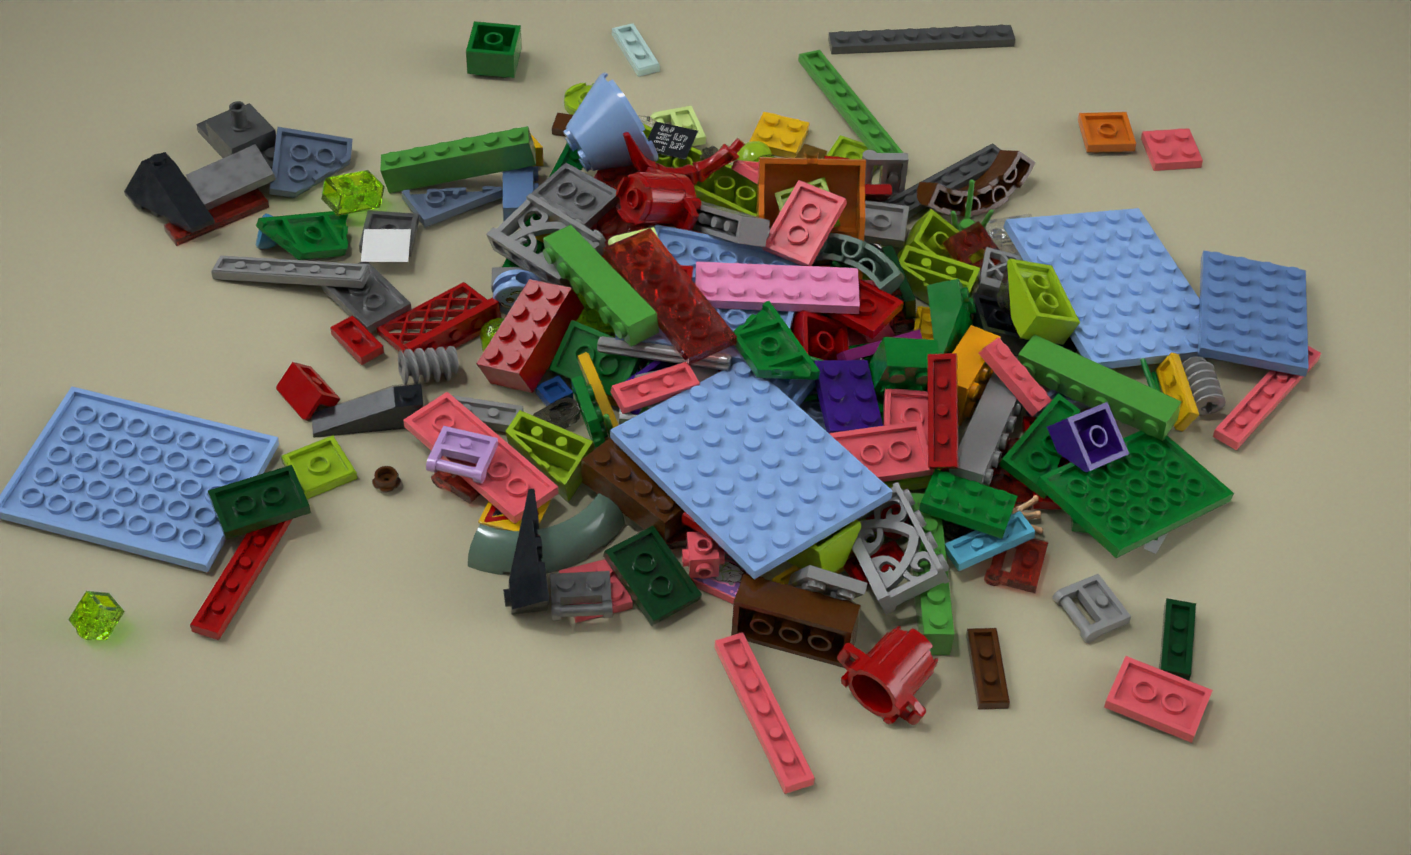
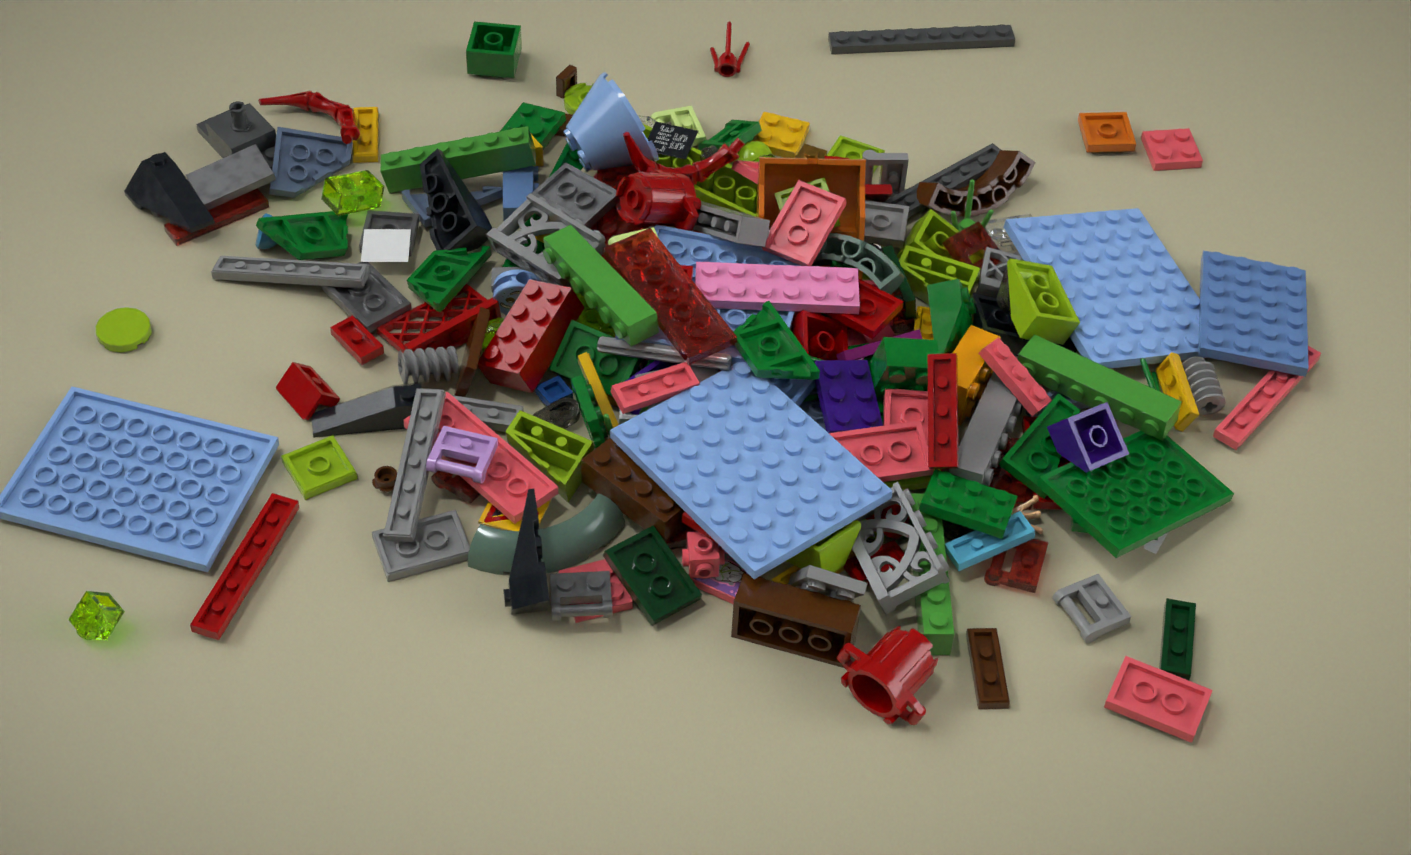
dark green plate [208,465,311,540] -> none
light aqua tile [612,23,660,77] -> none
coral plate [714,632,815,794] -> none
bright green tile [798,50,903,153] -> none
none -> lime tile [95,307,151,353]
none -> red animal [258,91,360,144]
none -> yellow tile [352,107,379,163]
none -> light grey tile [372,510,470,582]
none -> light grey tile [383,389,446,542]
none -> green wing [407,246,492,312]
none -> black wedge [420,148,492,252]
none -> reddish brown tile [454,307,490,397]
none -> green plate [500,102,566,150]
none -> reddish brown tile [556,65,577,98]
none -> green plate [698,119,762,154]
none -> red plant [710,21,750,77]

